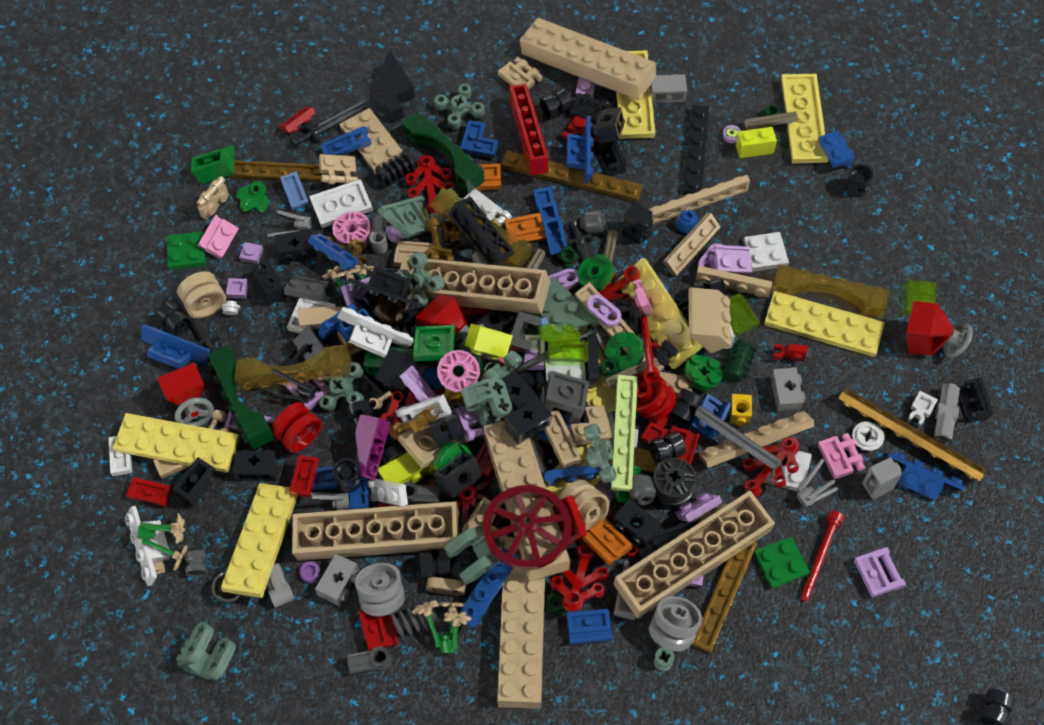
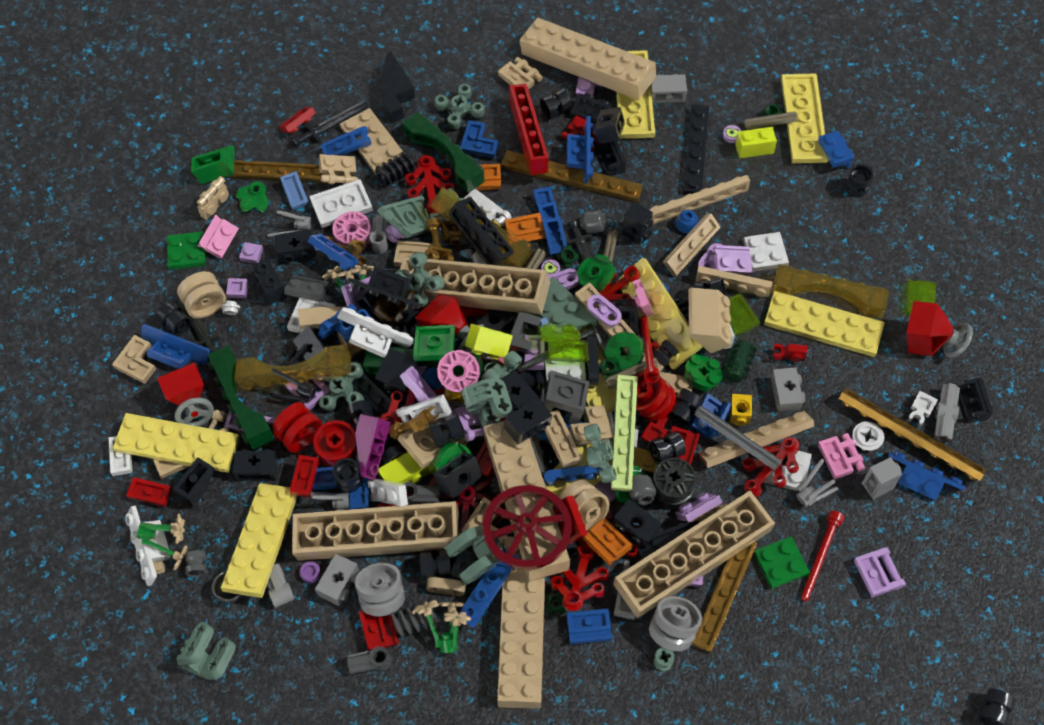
tan hand [369,391,392,410] -> none
none -> tan plate [112,335,156,384]
none -> red wheel [313,420,357,468]
none -> tile [541,260,560,276]

